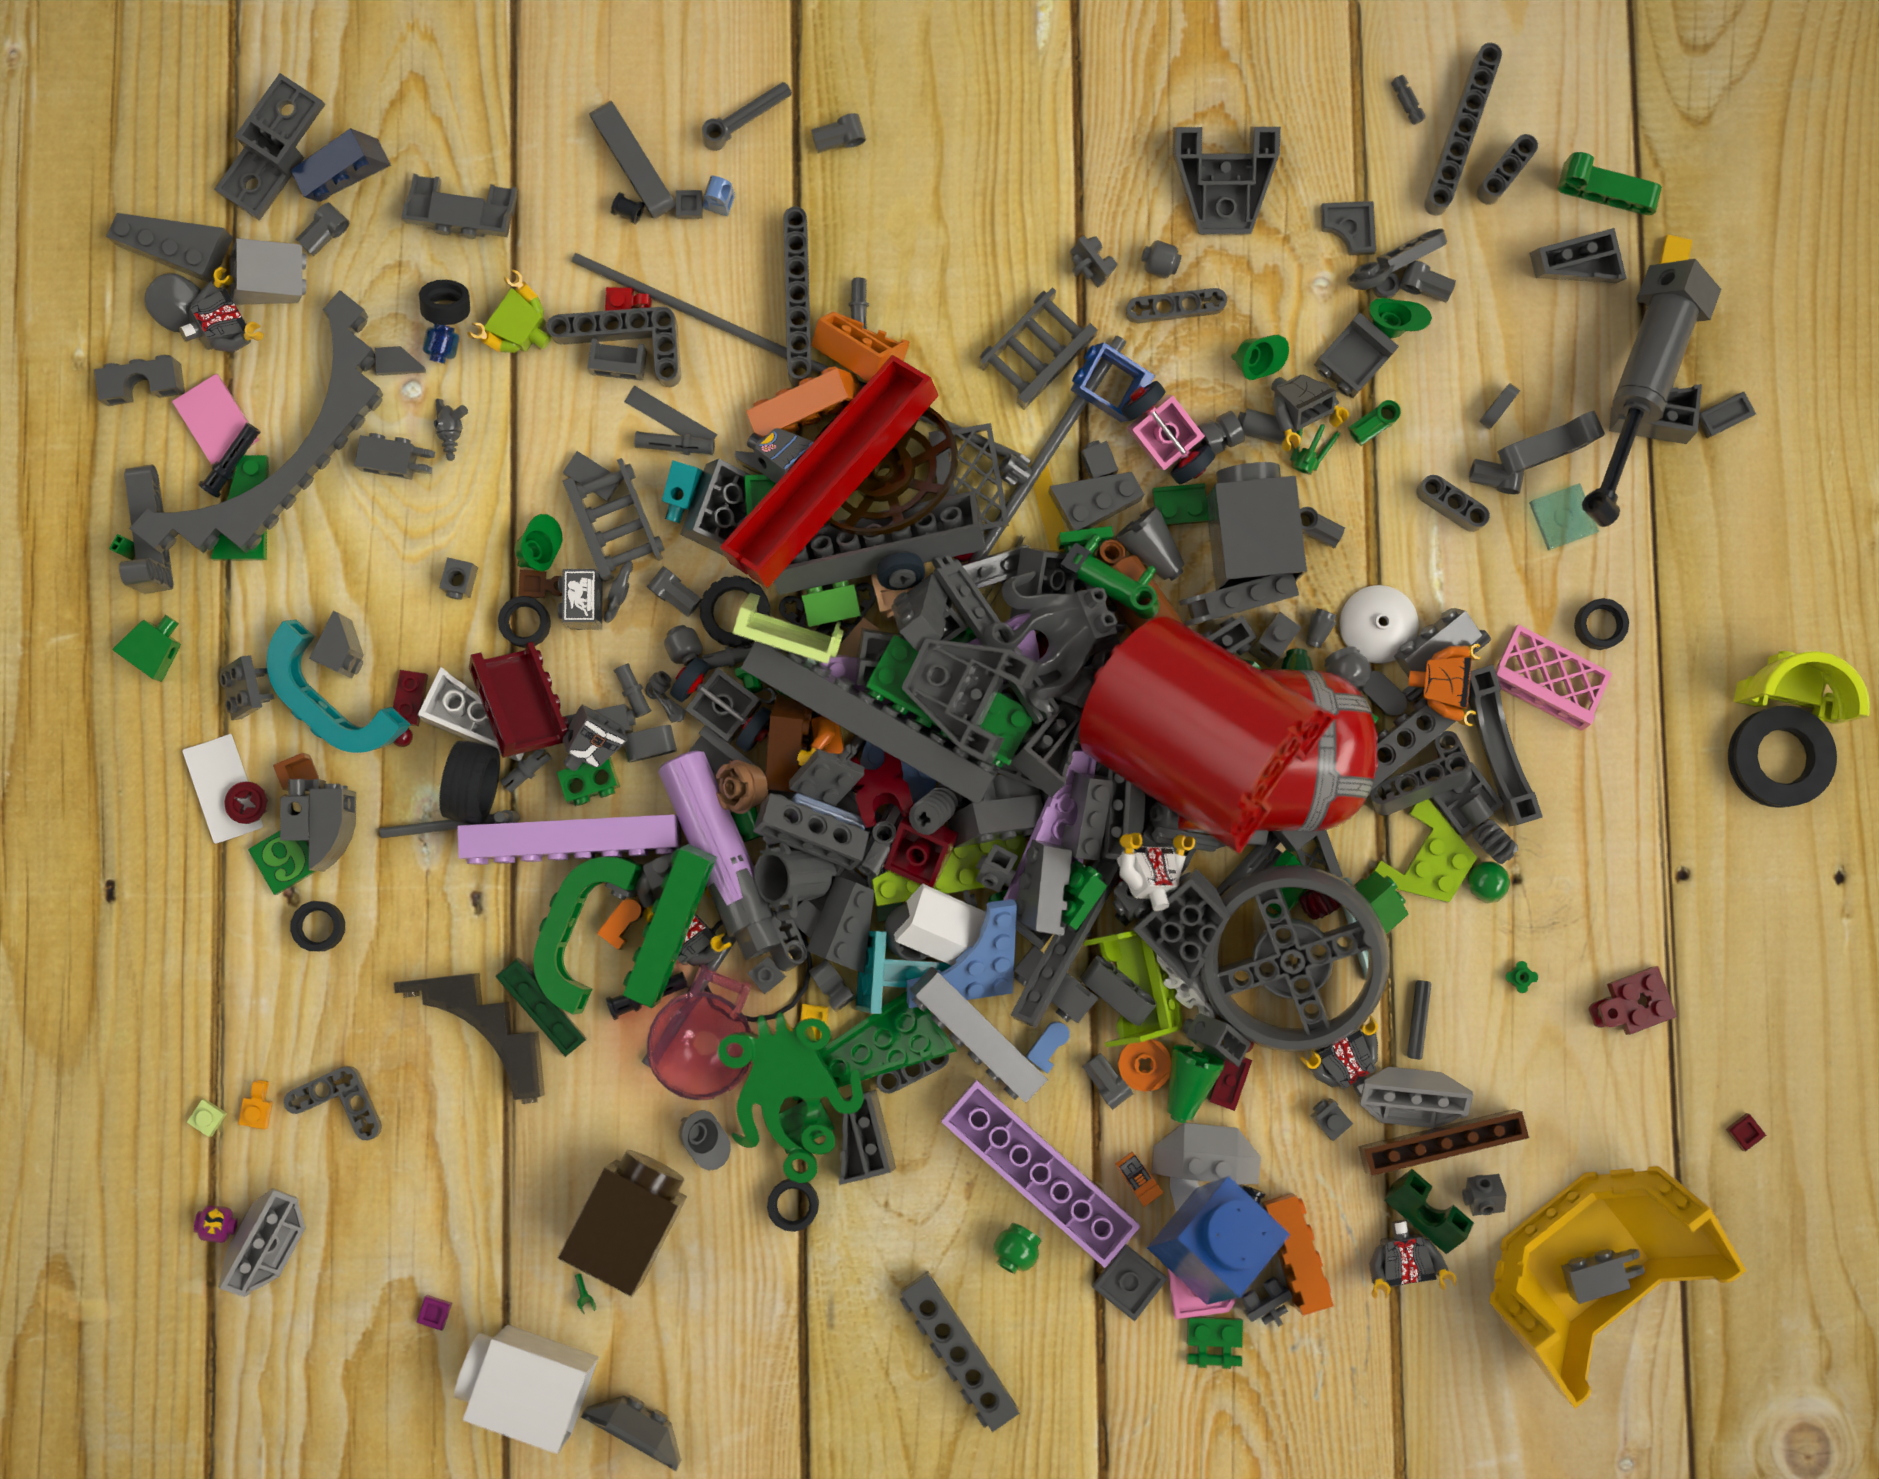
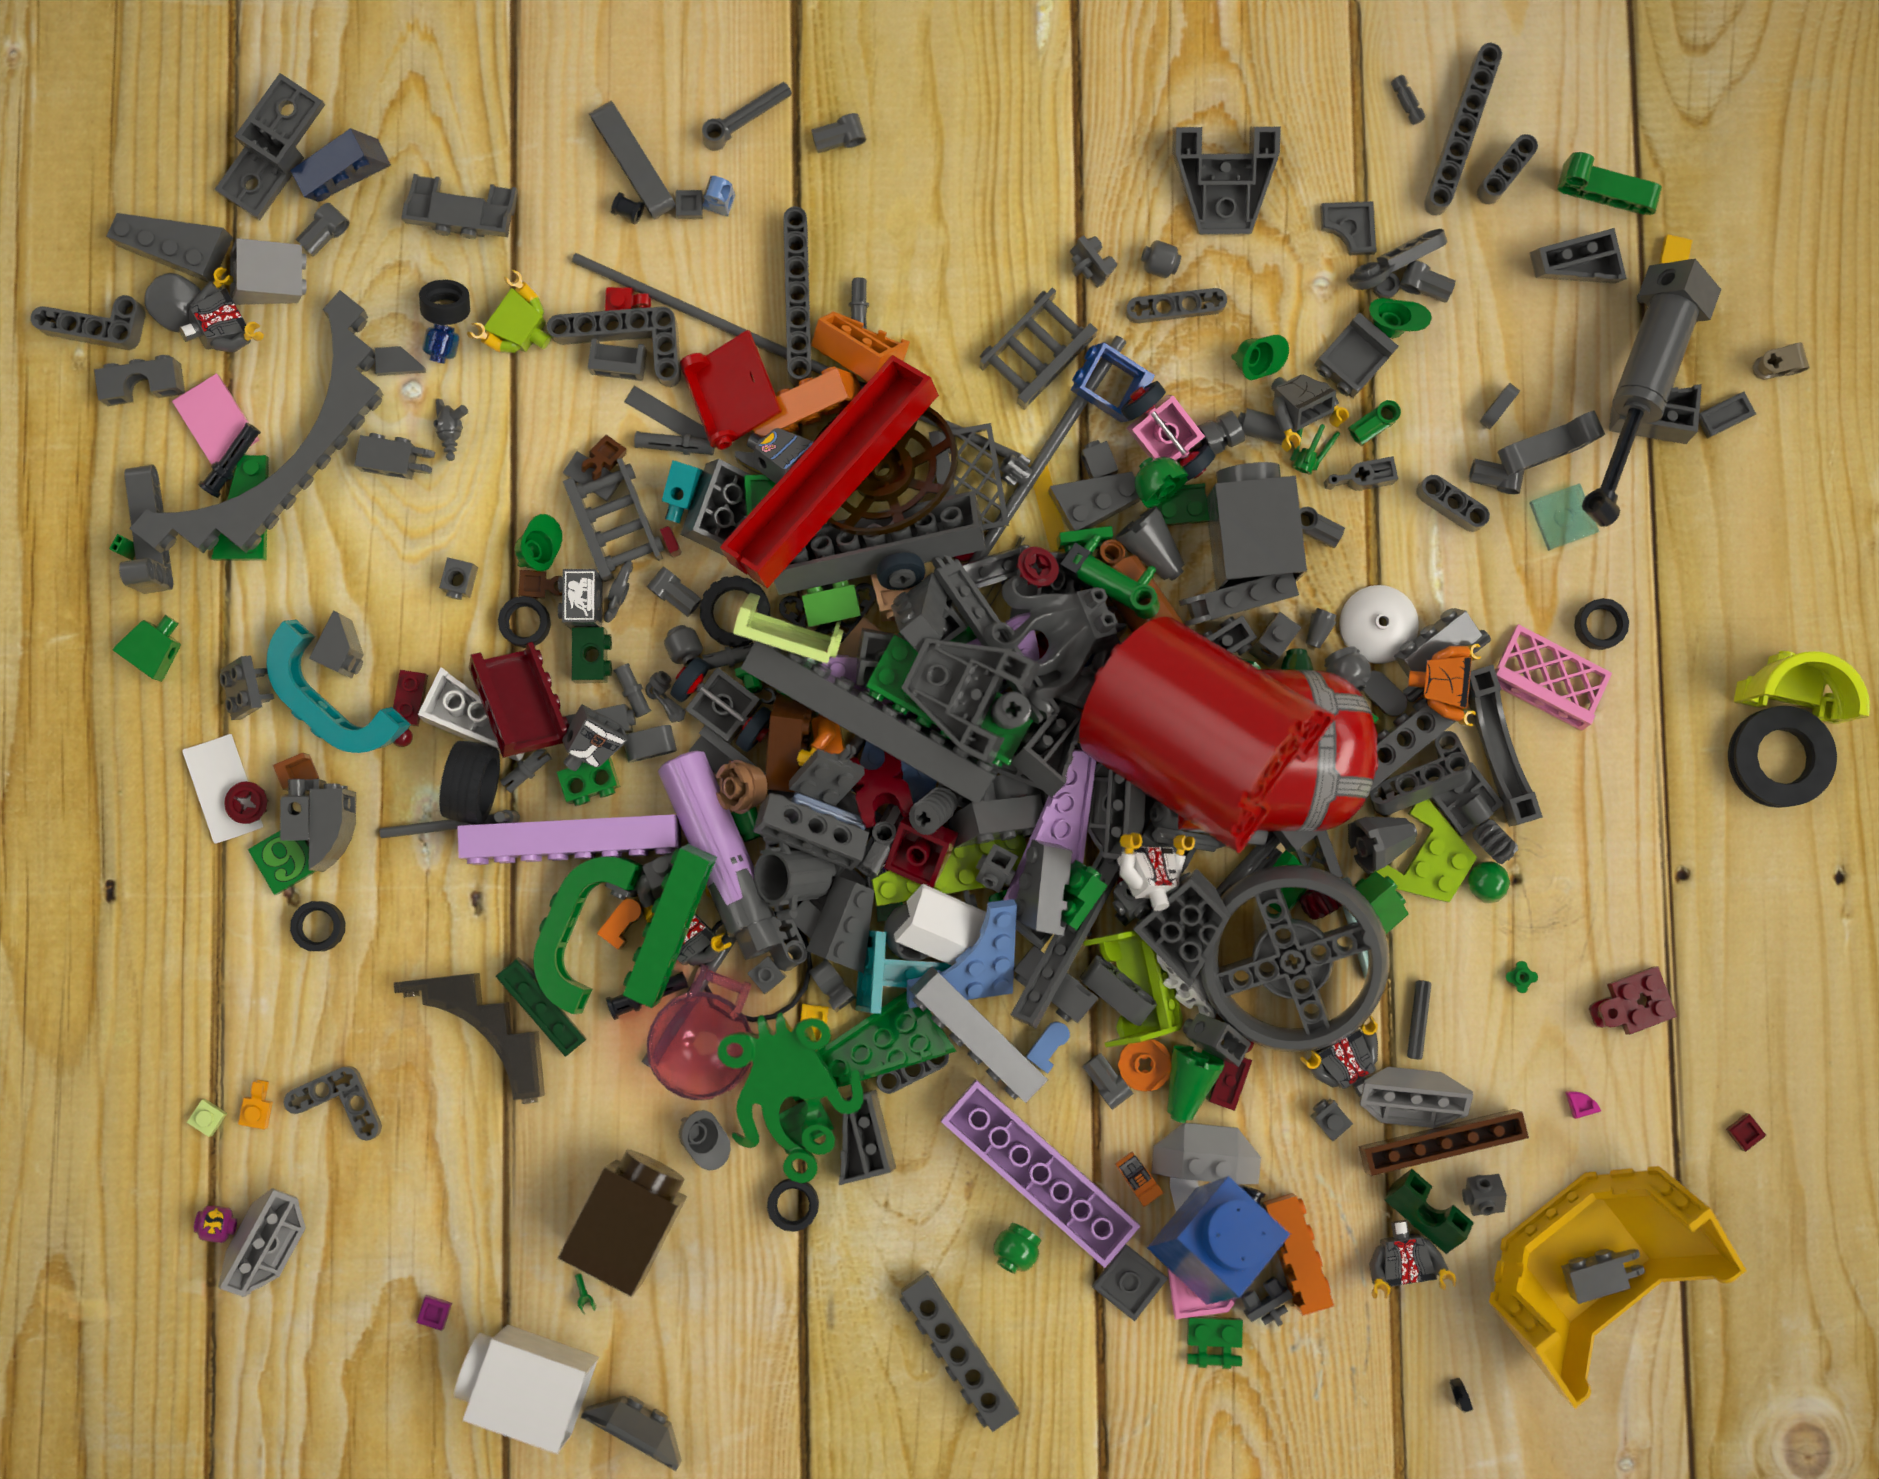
dark grey arch [1061,772,1113,860] -> none
none -> dark grey beam [31,295,146,350]
none -> dark green brick [572,627,612,683]
none -> reddish brown plate [581,435,627,480]
none -> dark red tile [660,526,682,558]
none -> red door [679,330,782,450]
none -> dark grey piece [991,692,1031,729]
none -> dark red gear [1016,547,1059,588]
none -> green cylinder [1134,457,1188,508]
none -> dark grey piece [1324,456,1398,491]
none -> dark grey cone [1348,817,1417,874]
none -> black tile [1450,1378,1473,1413]
none -> dark pink tile [1565,1091,1601,1119]
none -> dark tan piece [1753,343,1810,380]

